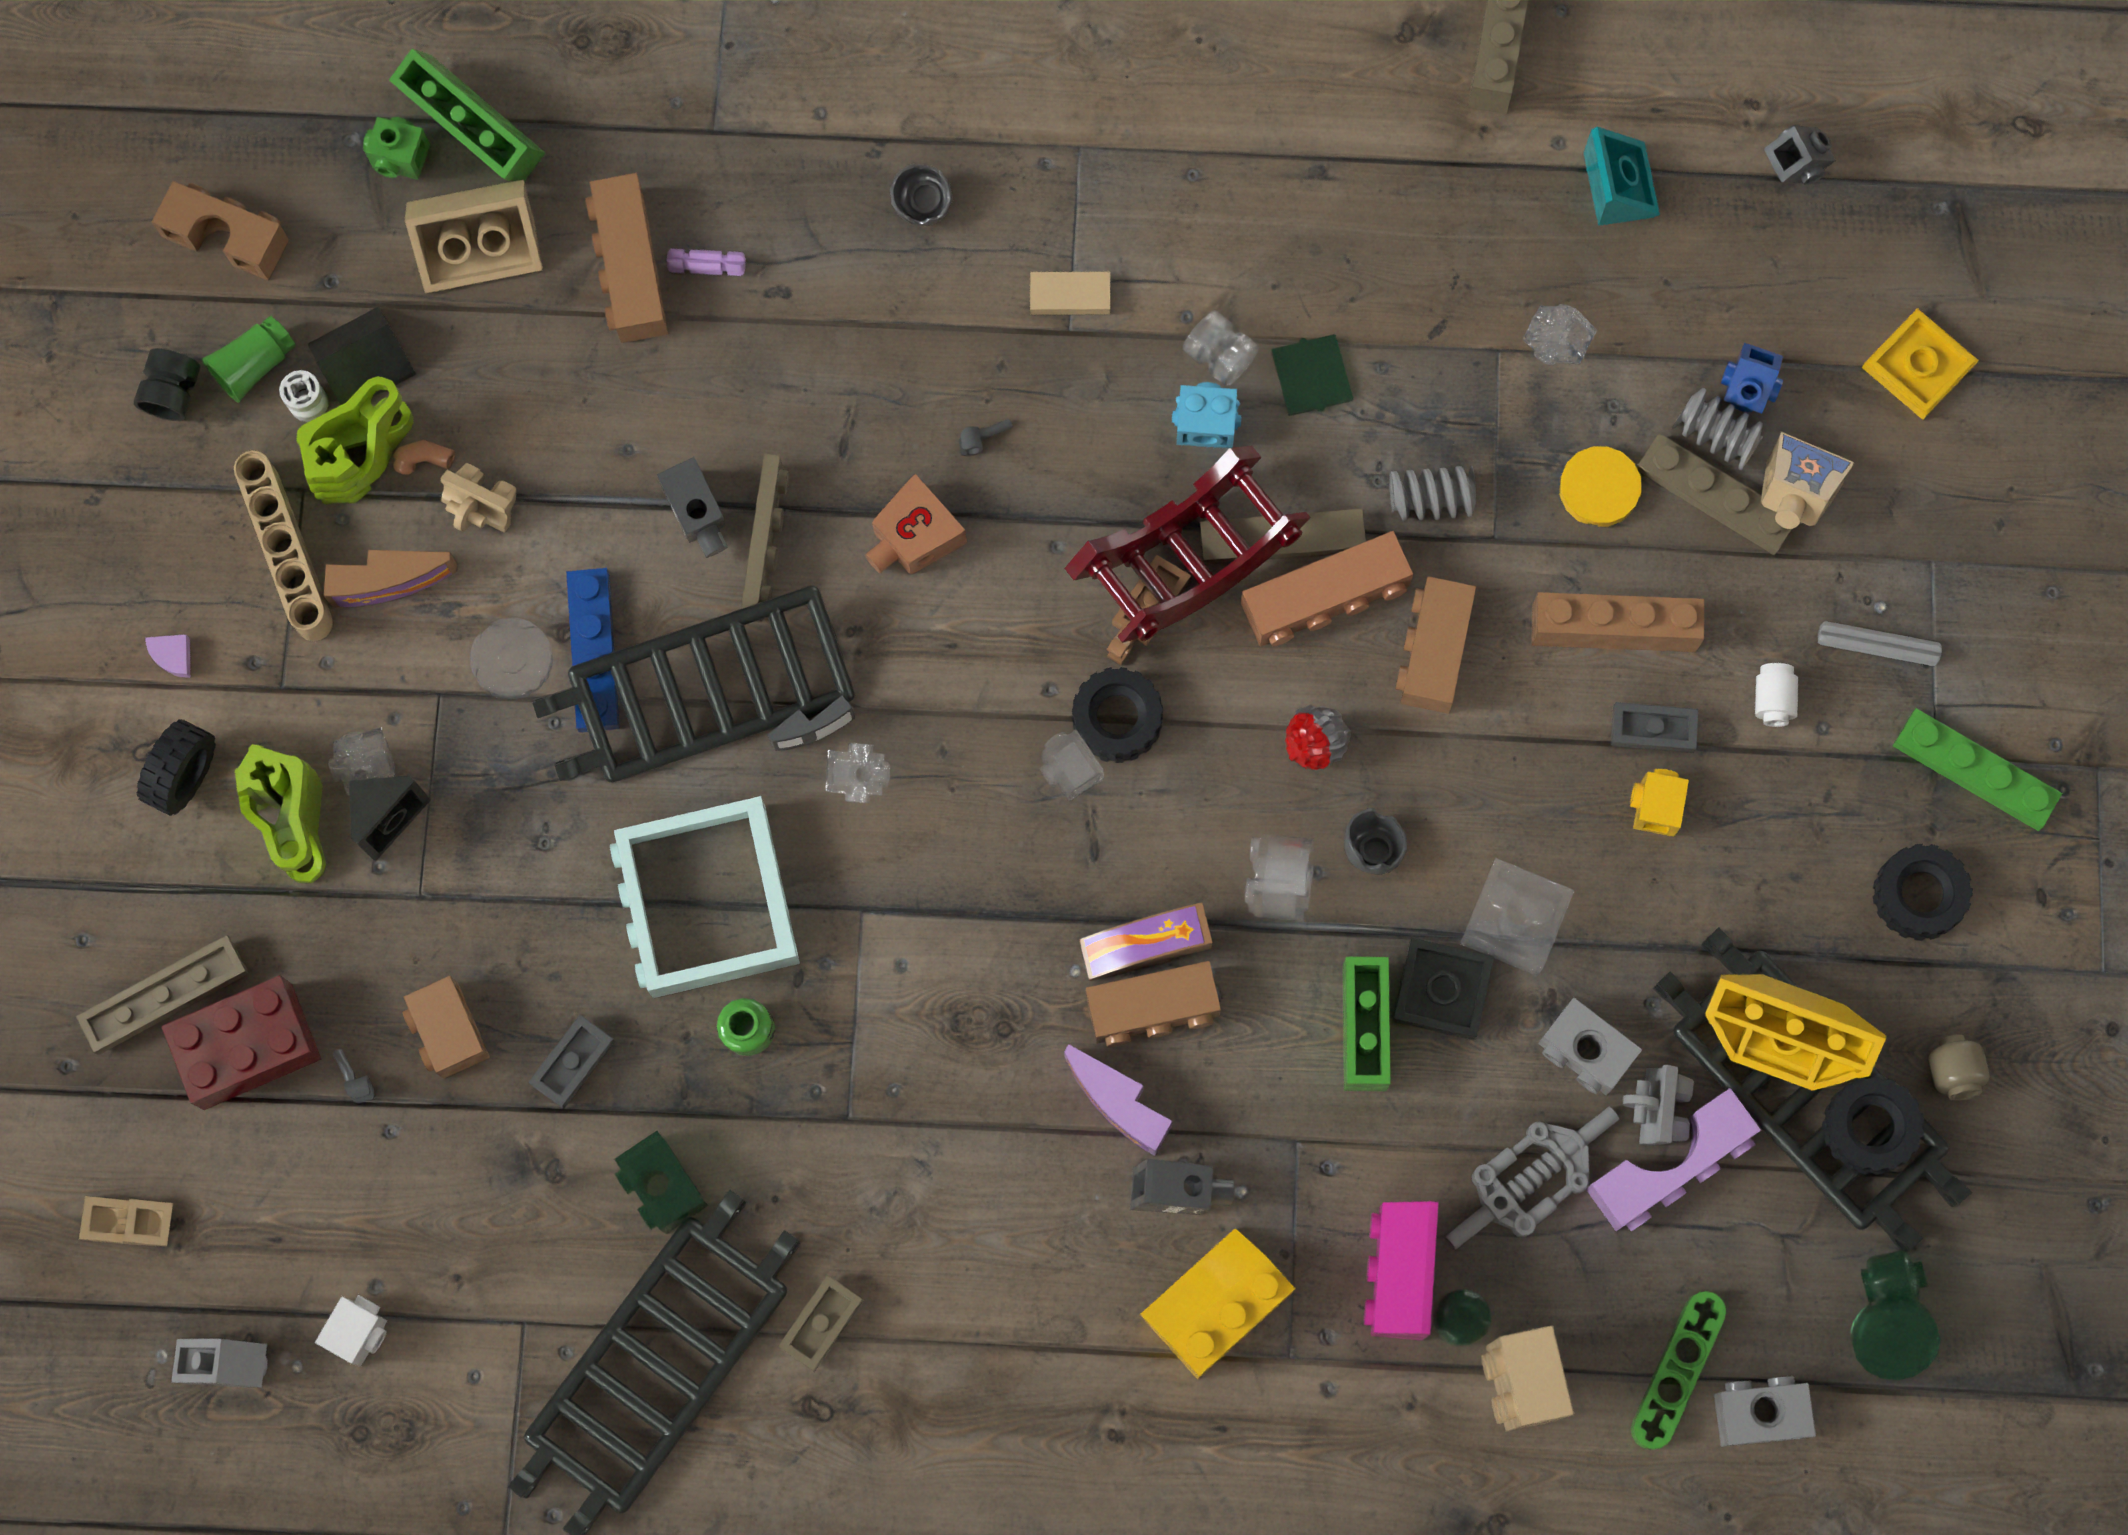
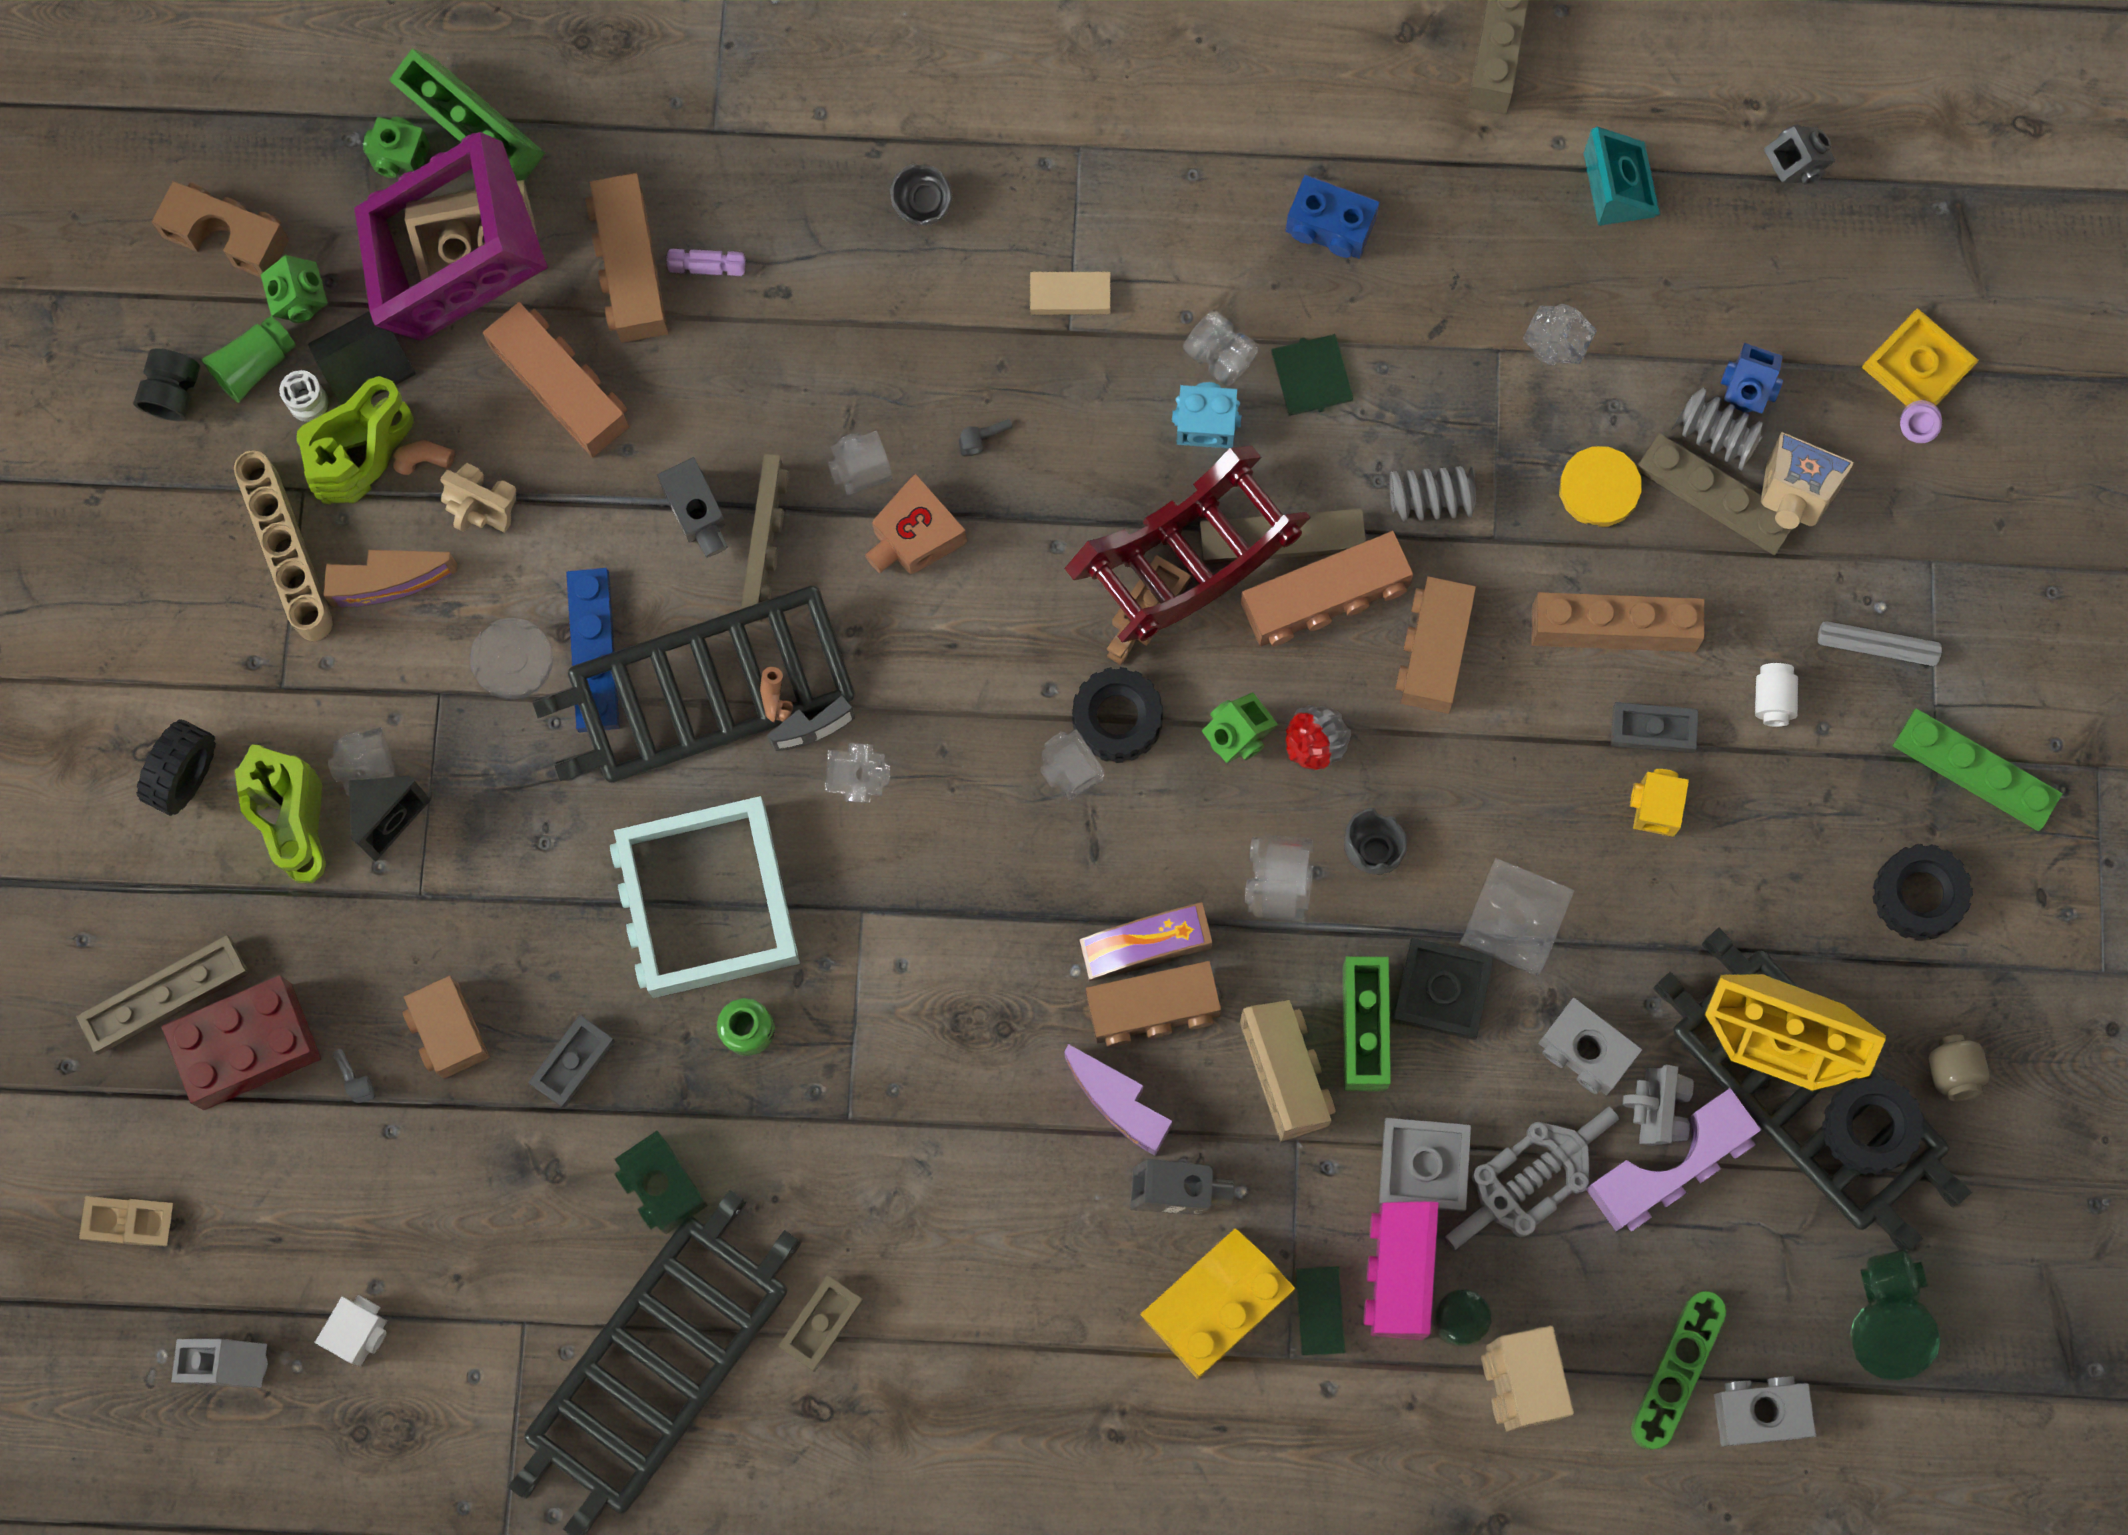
lavender tile [145,635,191,678] -> none
none -> bright green brick [261,255,328,323]
none -> magenta windscreen [354,132,548,341]
none -> nougat brick [482,302,629,458]
none -> nougat arm [760,667,793,723]
none -> clear brick [827,431,893,495]
none -> bright green brick [1202,692,1278,763]
none -> tan slope [1240,1000,1336,1142]
none -> blue brick [1285,175,1379,259]
none -> clear green tile [1295,1266,1345,1356]
none -> light grey plate [1379,1118,1471,1212]
none -> lavender tile [1900,400,1942,443]

